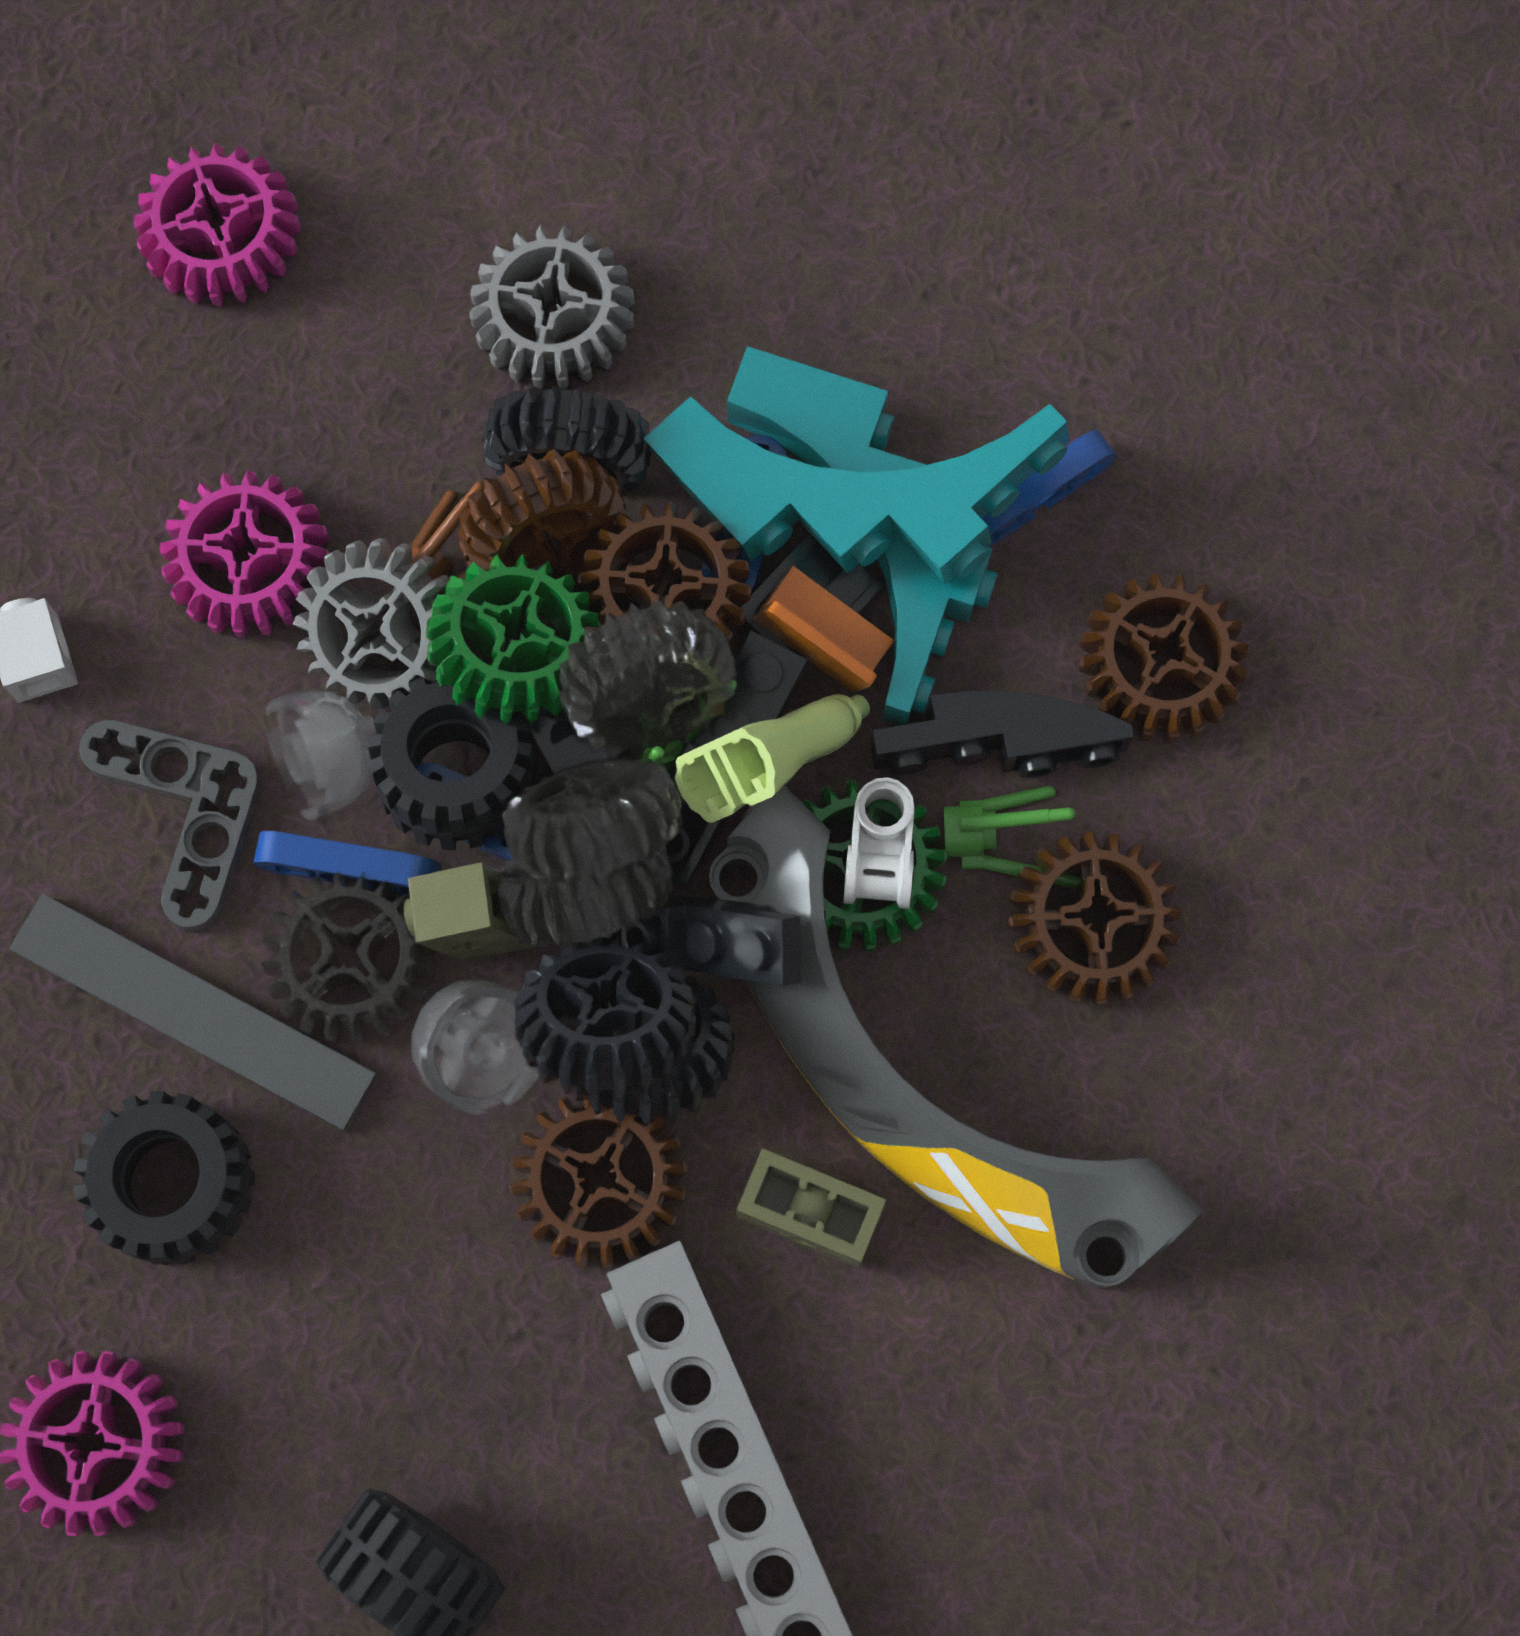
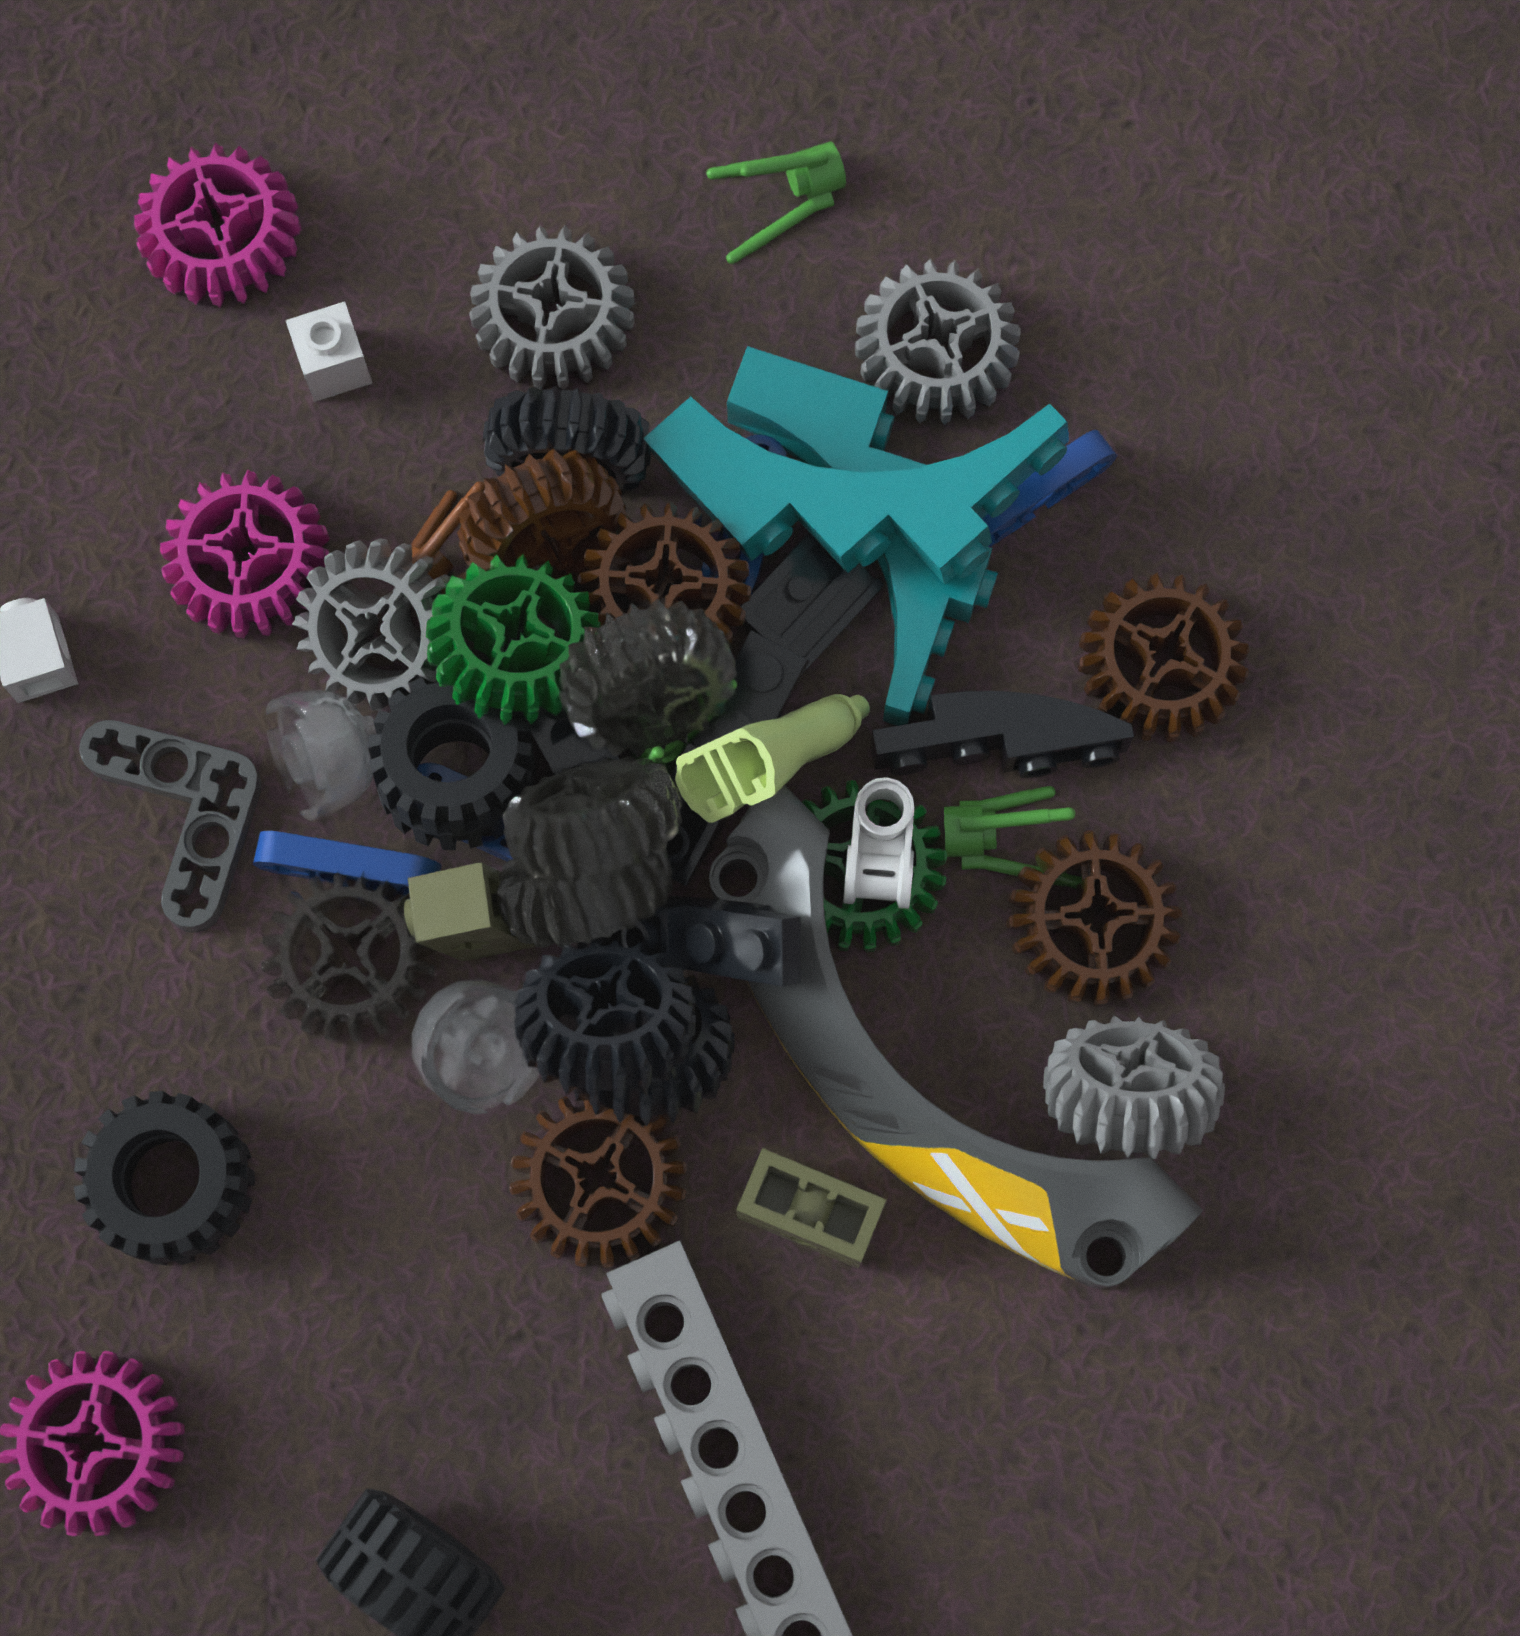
dark grey tile [9,893,378,1133] -> none
orange panel [753,566,894,693] -> none
none -> white brick [286,301,372,402]
none -> bright green plant [706,141,846,264]
none -> light grey gear [855,258,1021,425]
none -> light grey gear [1043,1016,1225,1159]

